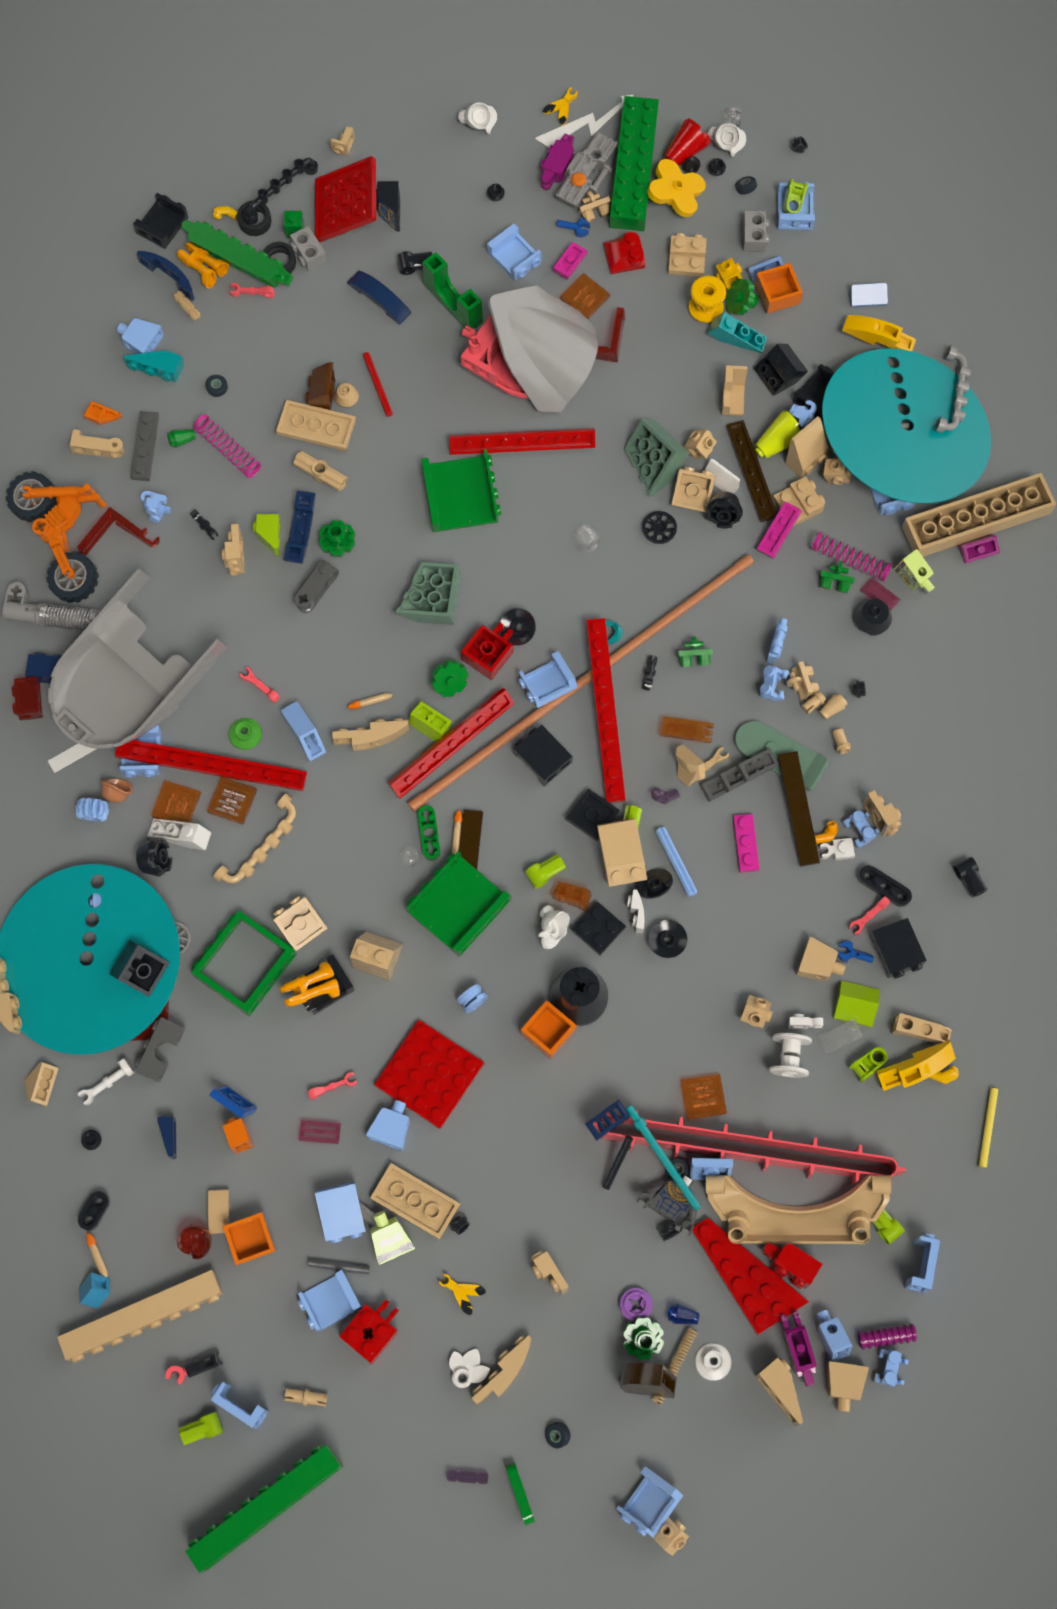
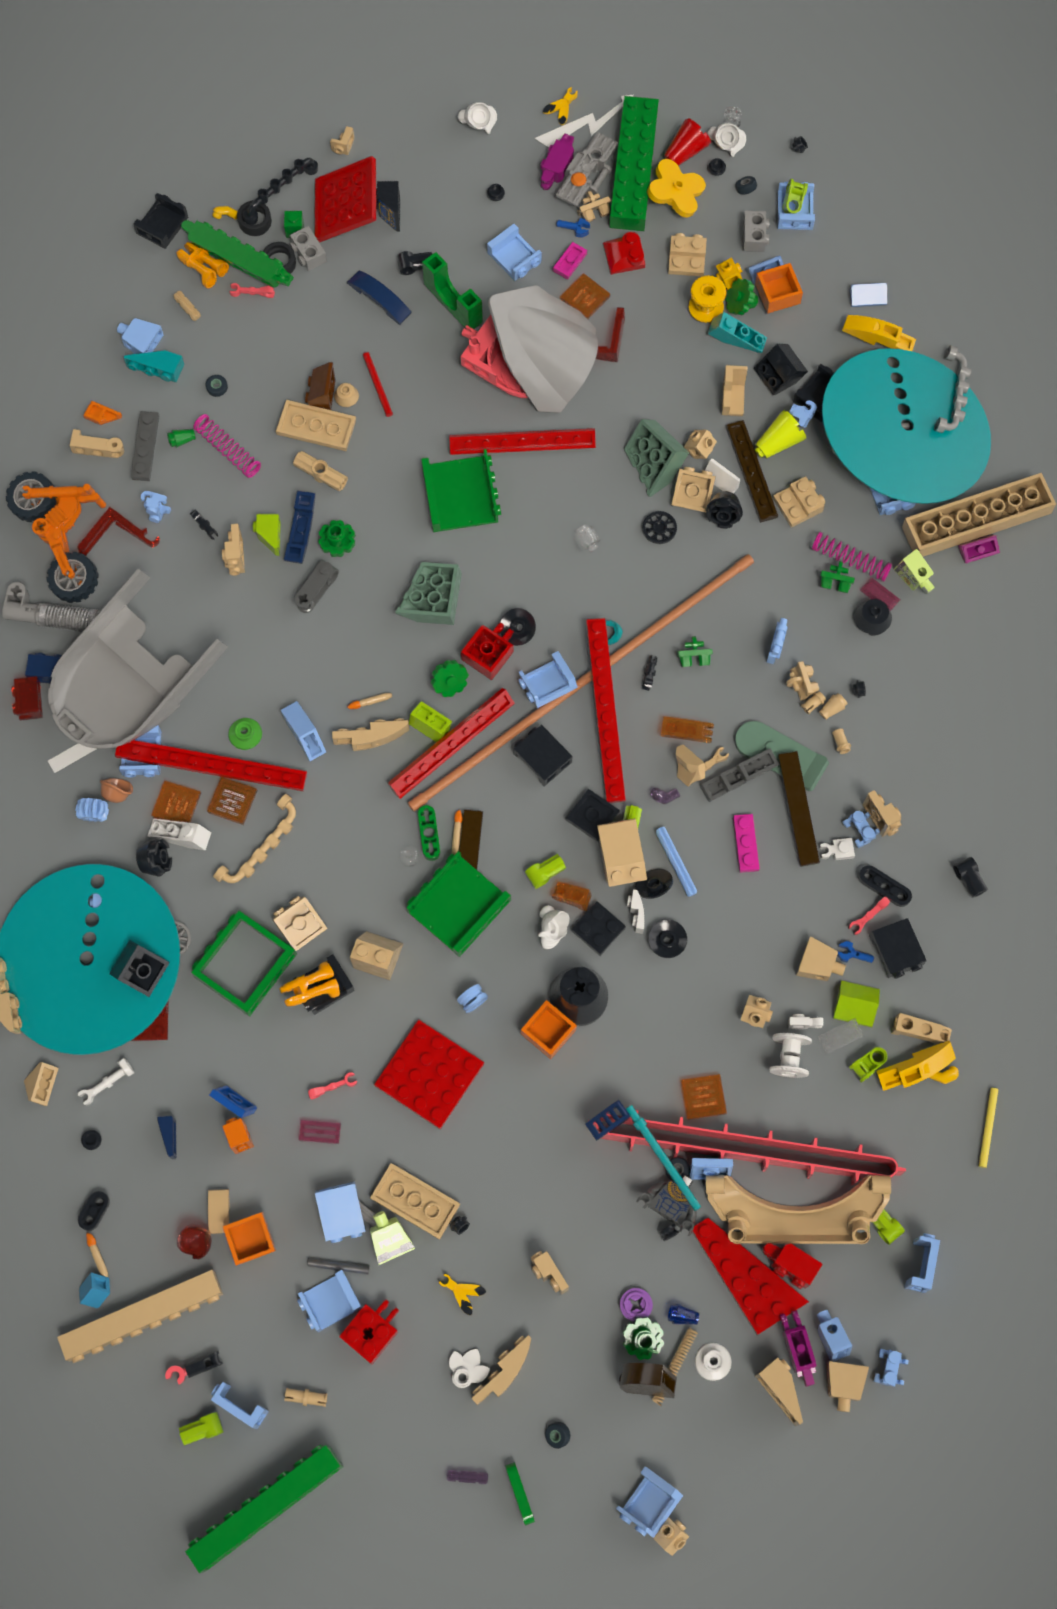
dark grey arch [135,1017,186,1082] -> none
dark blue slope [136,251,195,301] -> none
coral piece [240,667,279,703] -> none
light blue torso [366,1100,410,1152] -> none
black bar [602,1135,633,1190] -> none
black plate [683,156,701,173] -> none
dark pink plate [757,501,802,559] -> none
light blue piece [760,665,789,701] -> none
tan slope [785,417,829,478] -> none
light orange arm [815,821,838,844] -> none
tan brick [823,457,853,485] -> none
magenta piece [858,1323,917,1350] -> none

